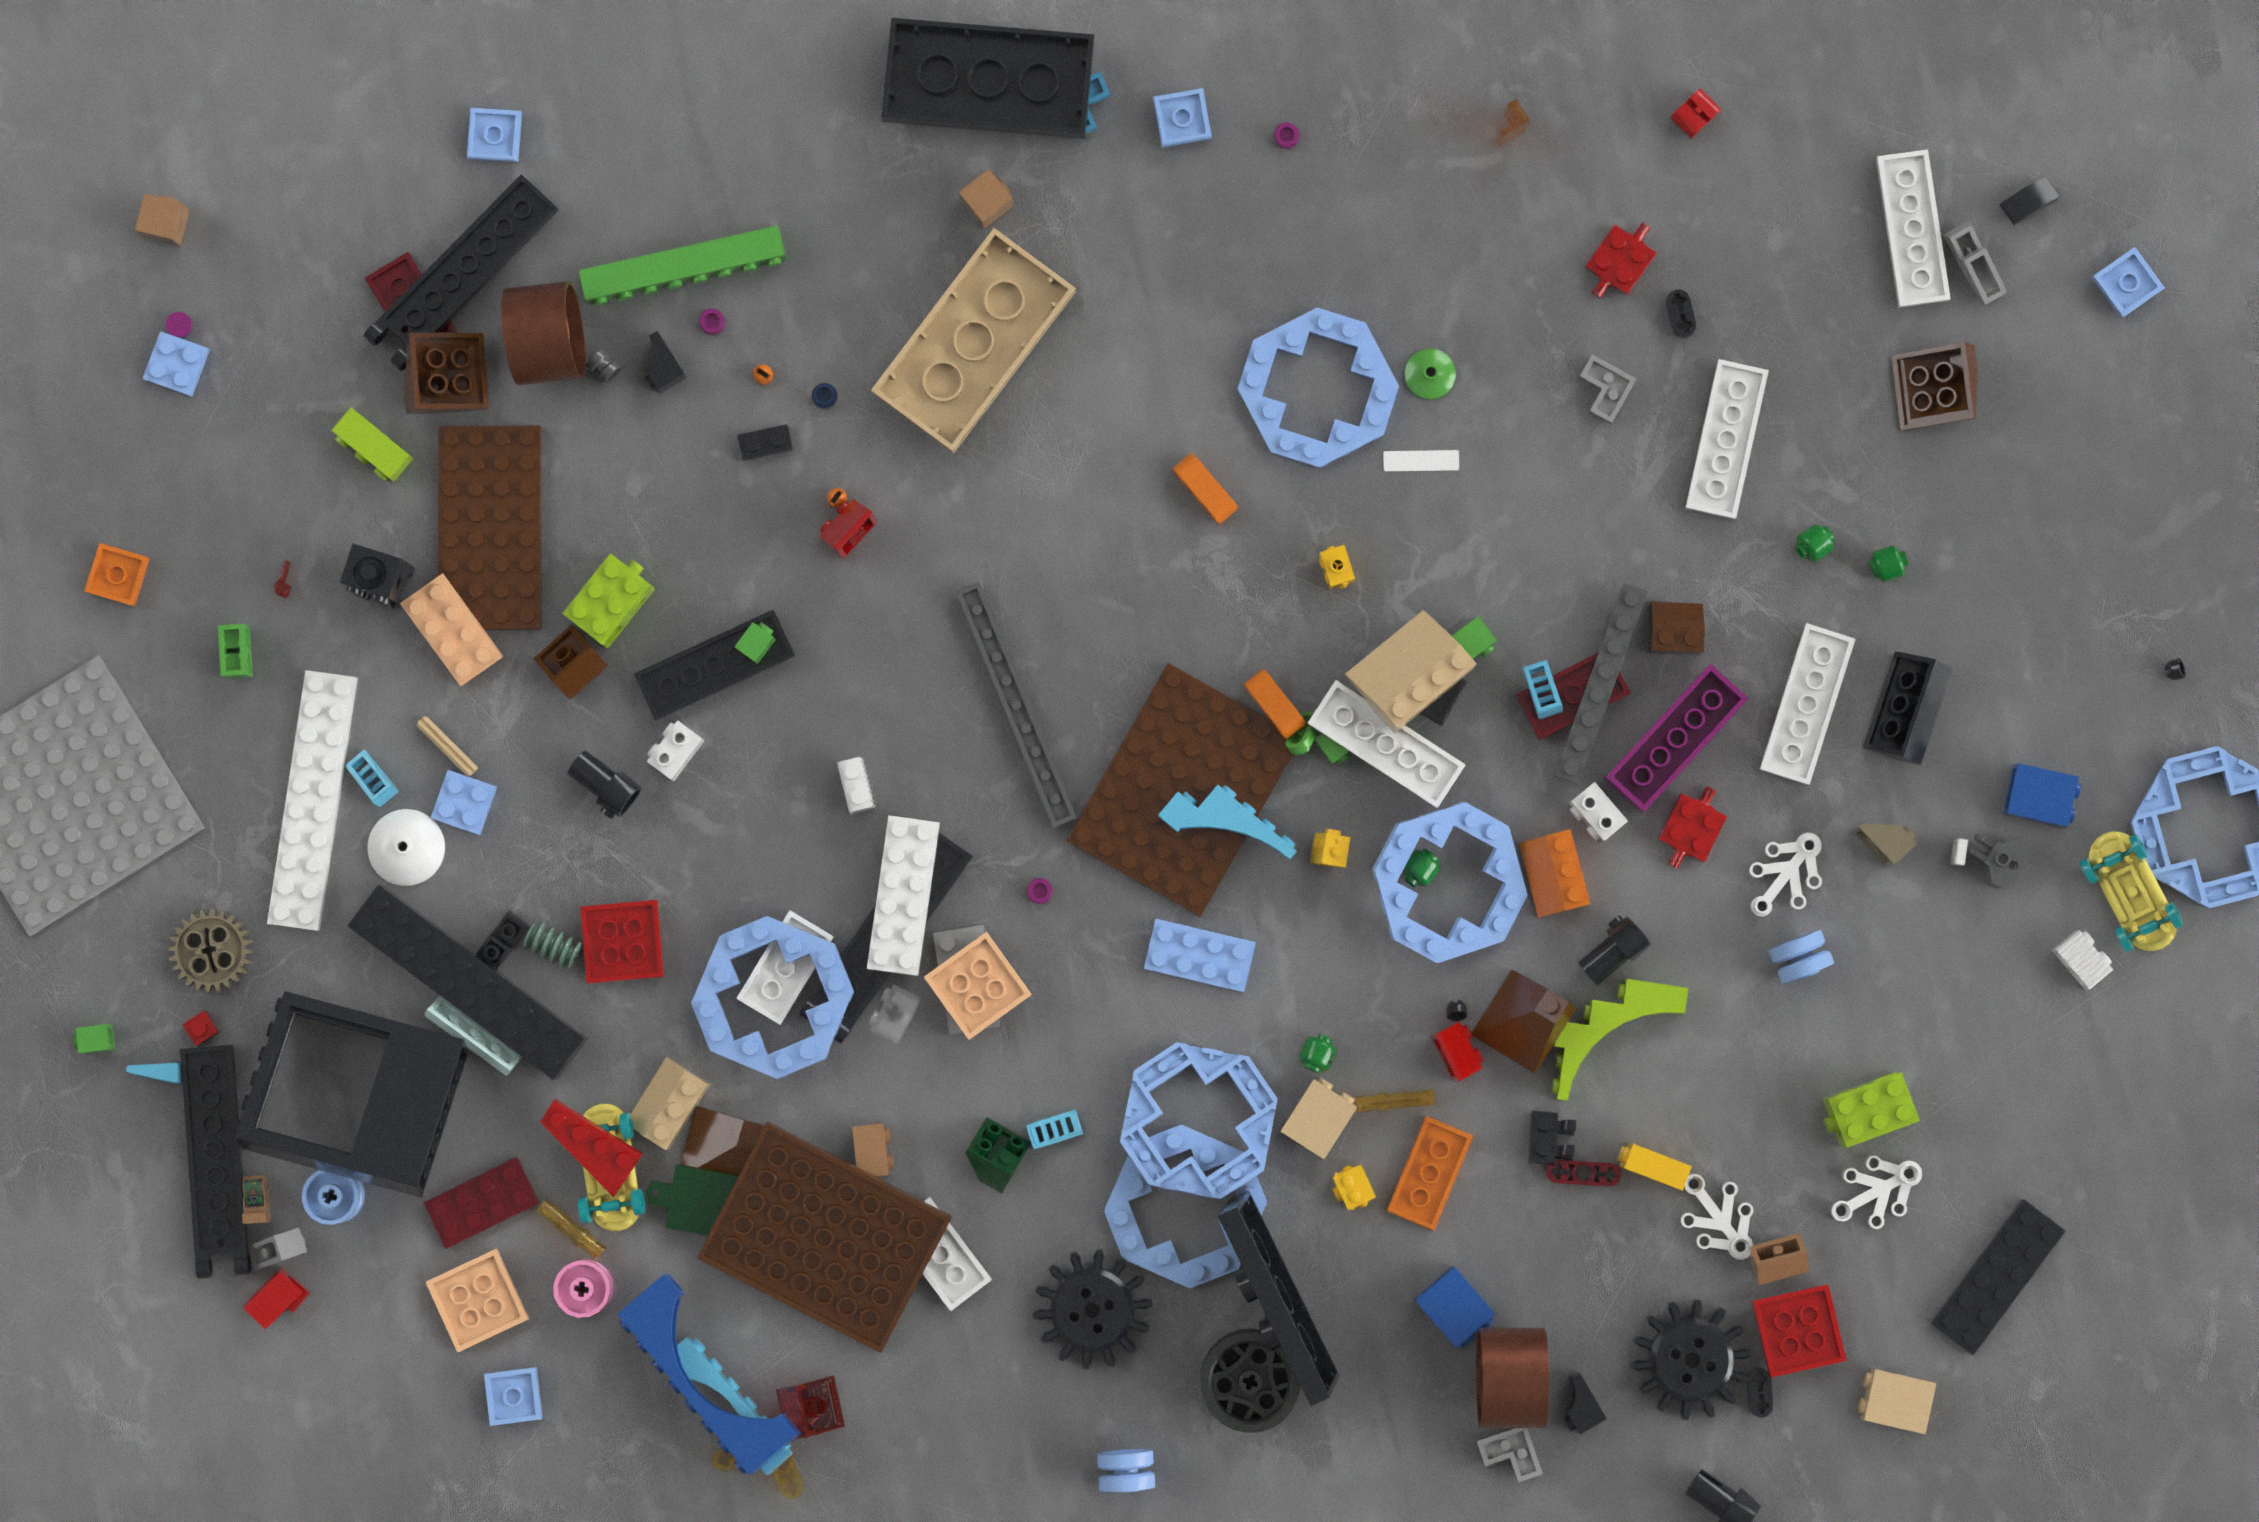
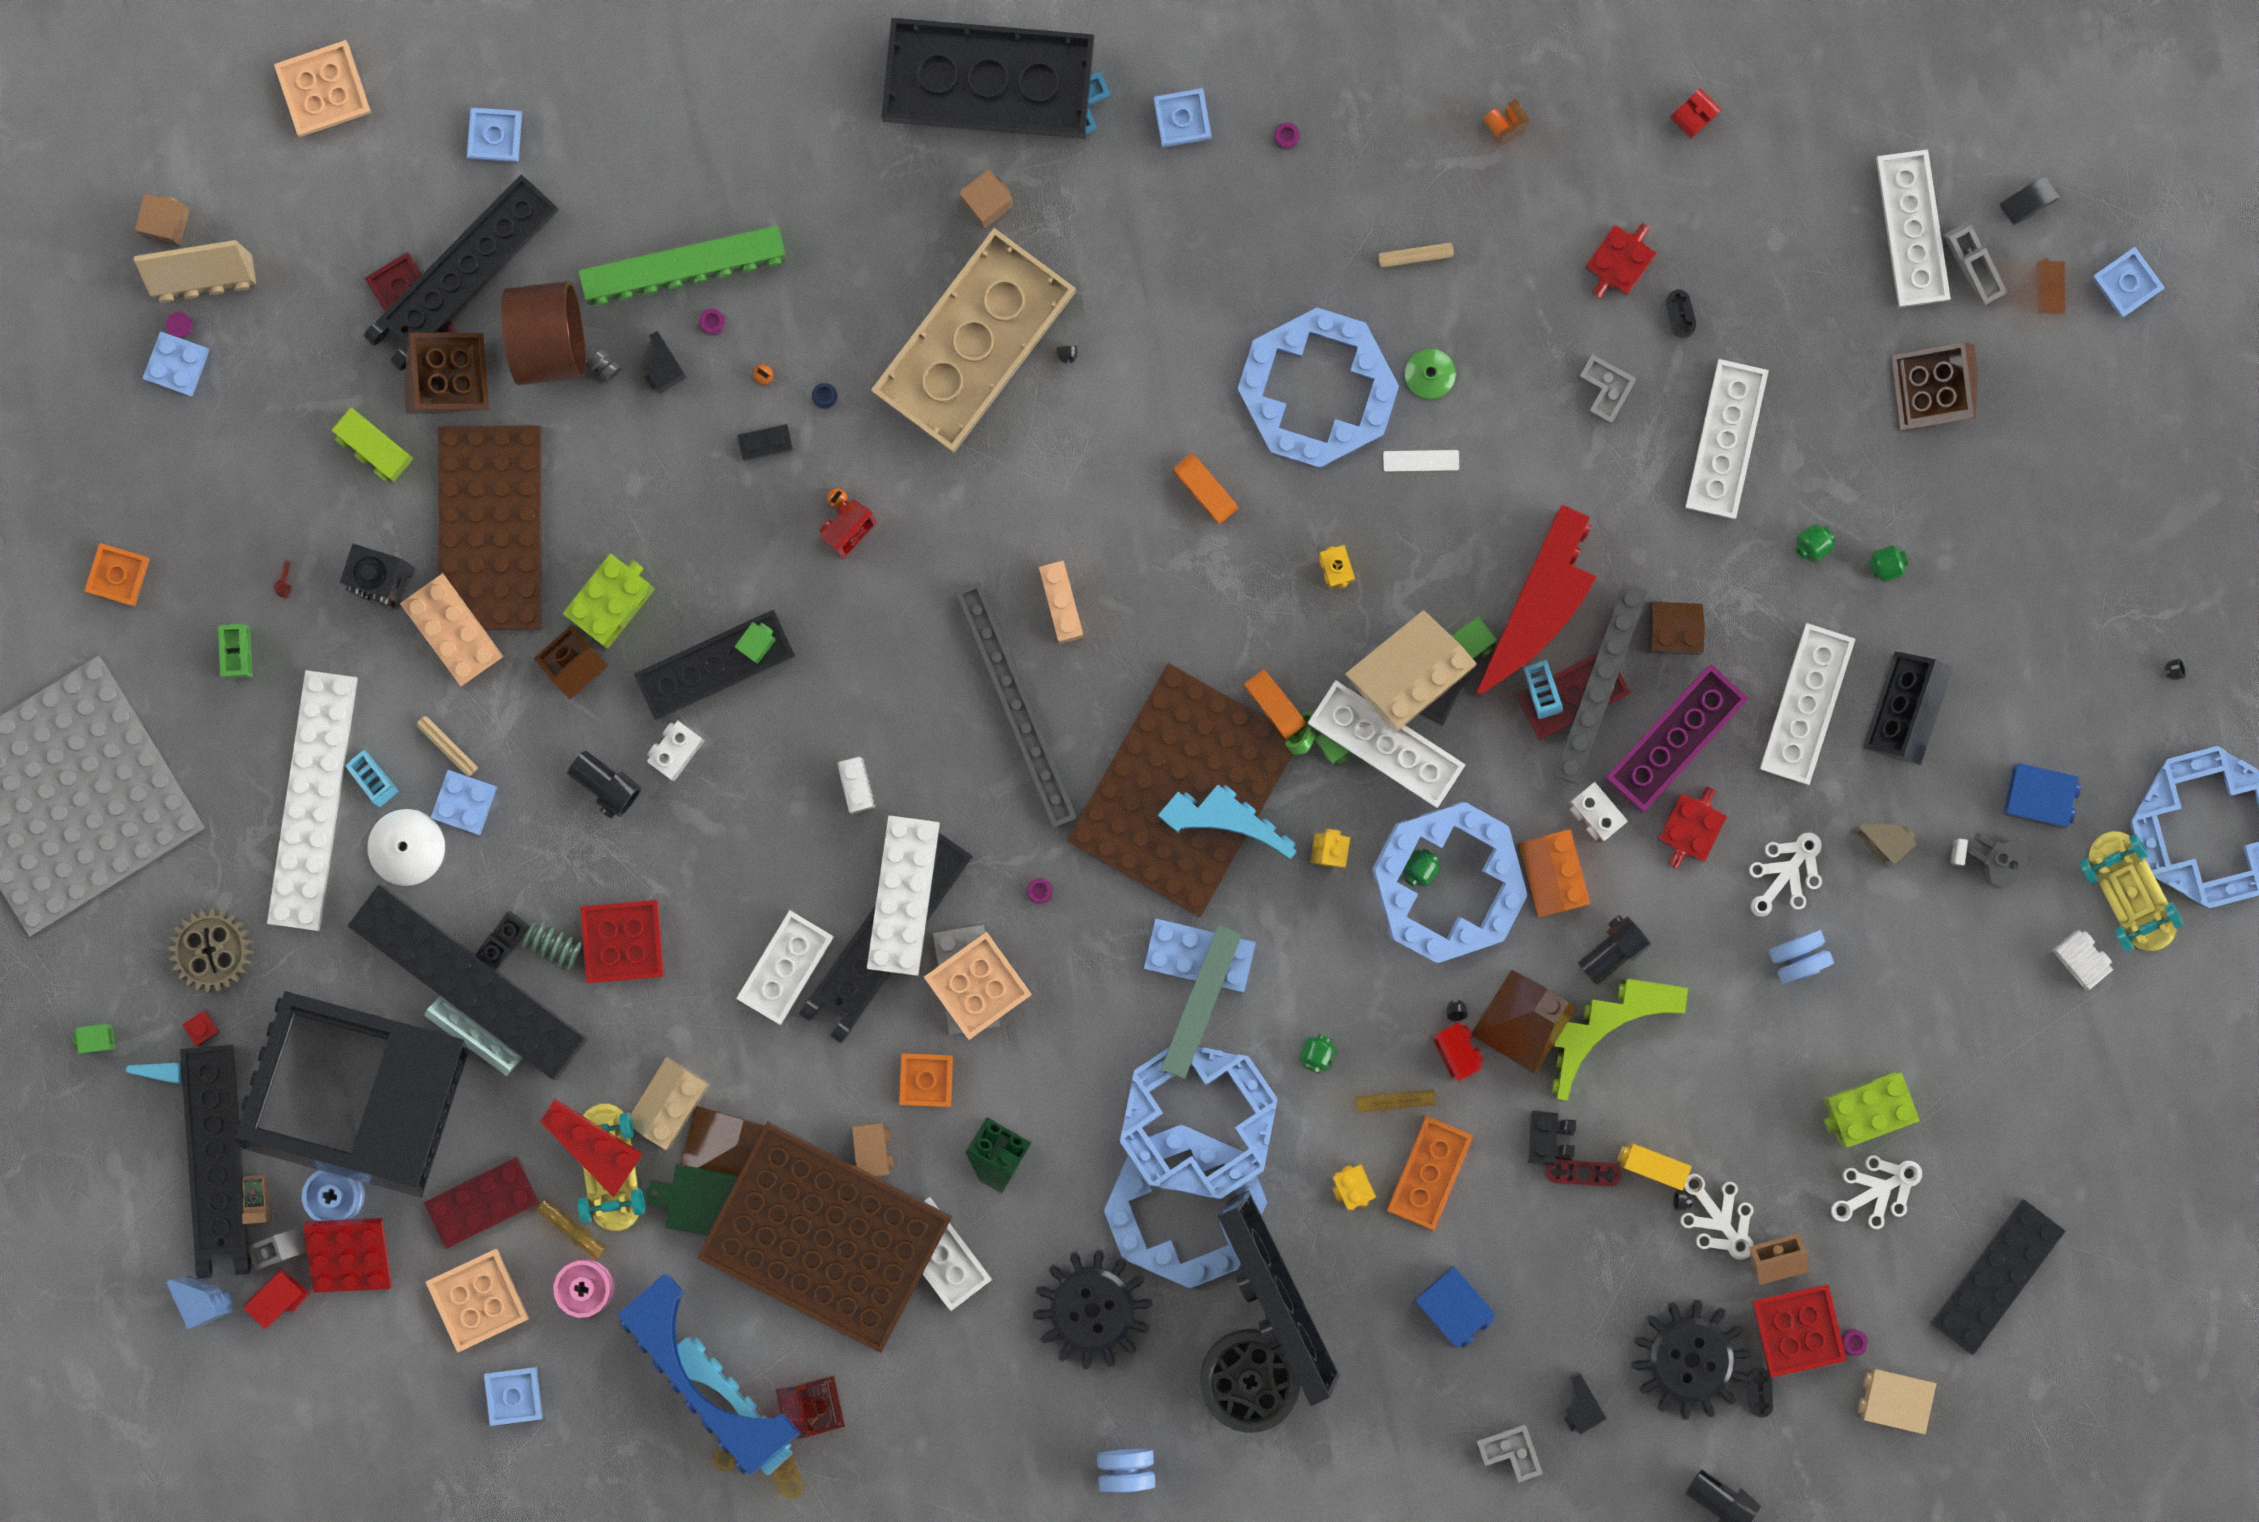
light blue plate [691,916,854,1079] -> none
clear brick [869,984,922,1045] -> none
medium azure slope [1026,1109,1083,1150] -> none
tan panel [1280,1078,1357,1159] -> none
copper wheel [1476,1328,1549,1428] -> none
none -> tan slope [134,240,256,303]
none -> medium blue slope [166,1276,234,1329]
none -> light nougat plate [274,40,371,137]
none -> red plate [303,1218,392,1293]
none -> orange plate [899,1053,953,1107]
none -> light nougat arch [1039,560,1084,644]
none -> black hinge [1057,345,1078,364]
none -> sand green tile [1161,925,1242,1079]
none -> tan axle [1378,243,1454,268]
none -> red slope [1474,505,1597,698]
none -> orange hinge [1482,108,1510,138]
none -> black hinge [1673,1190,1694,1211]
none -> magenta tile [1841,1329,1868,1356]
none -> clear orange panel [2037,258,2065,314]

